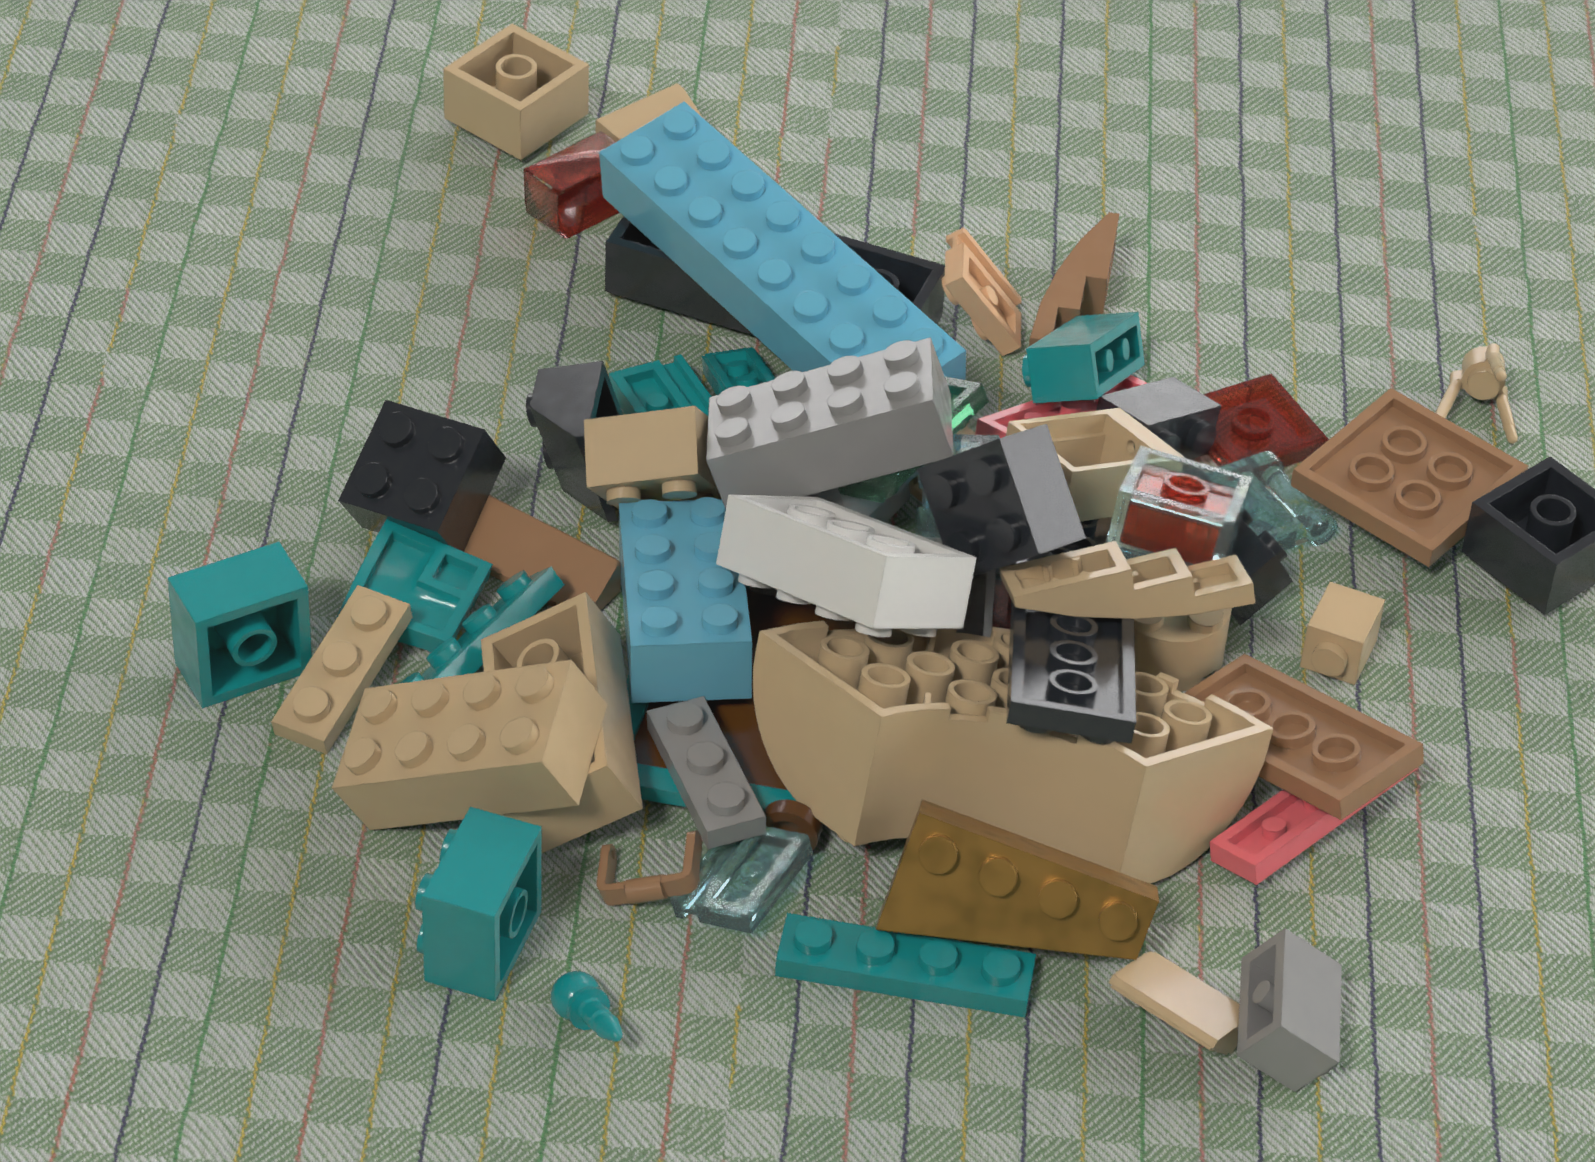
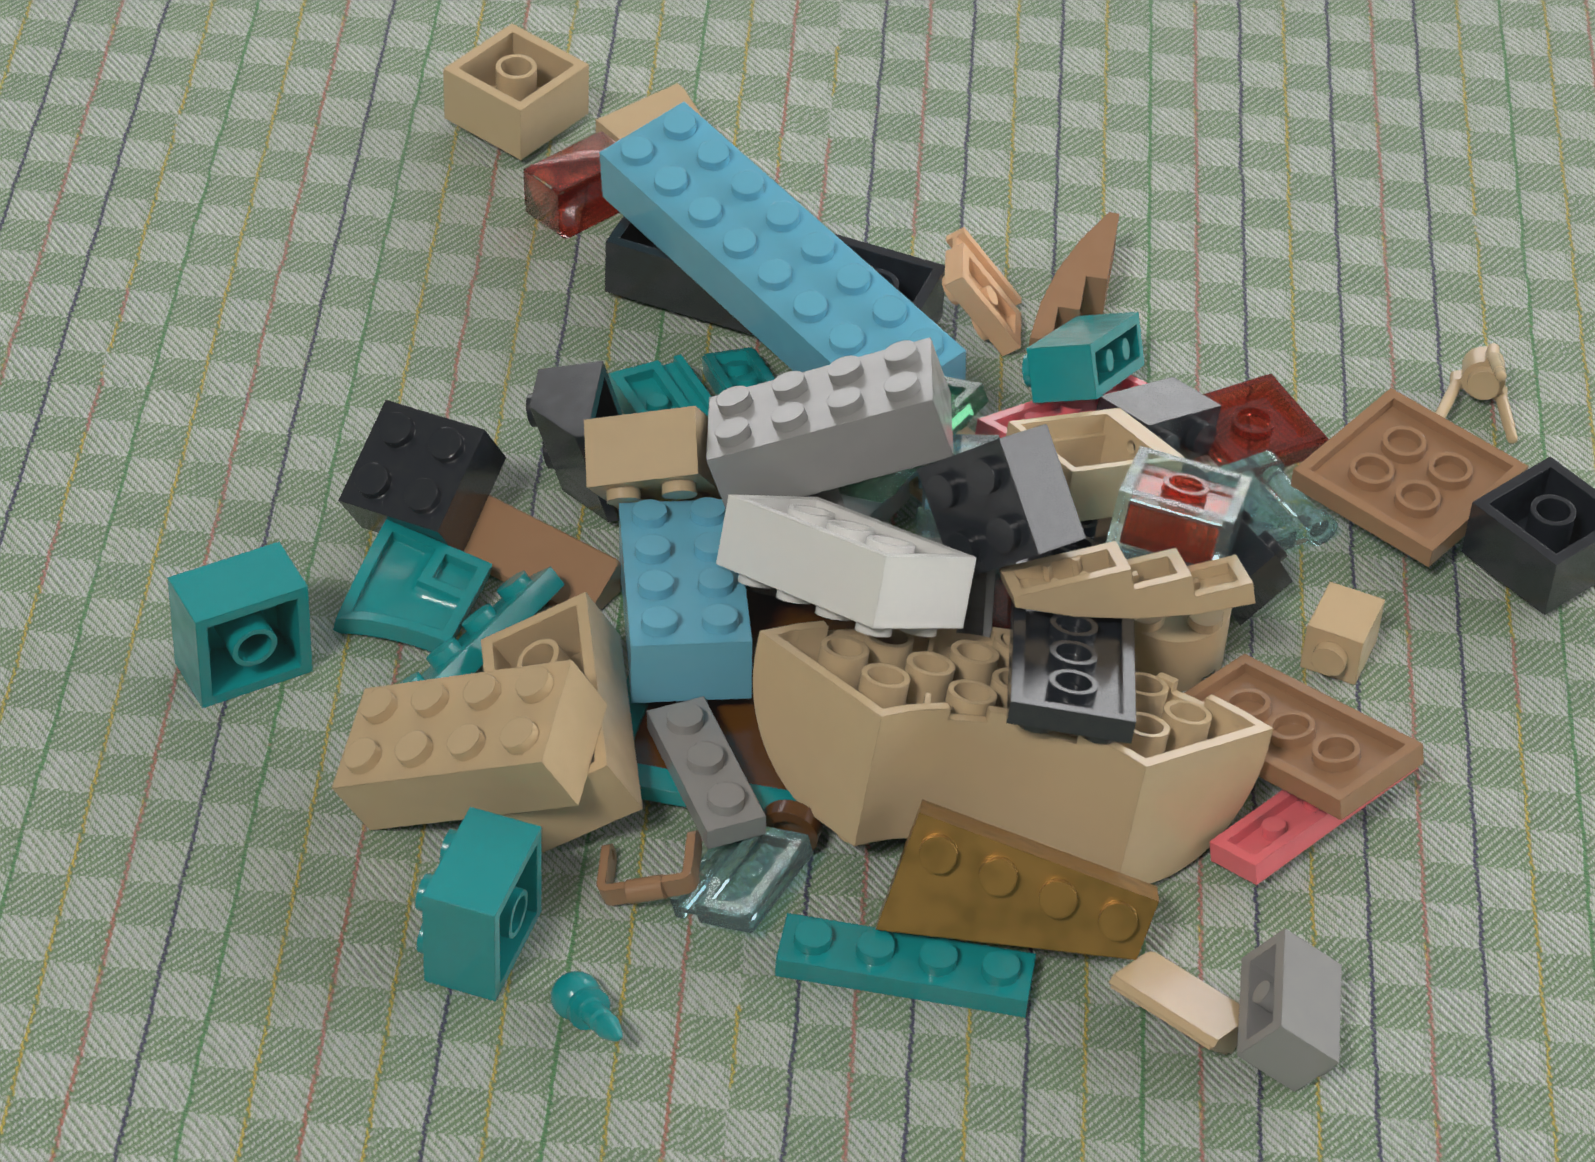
tan plate [271,585,413,754] -> none

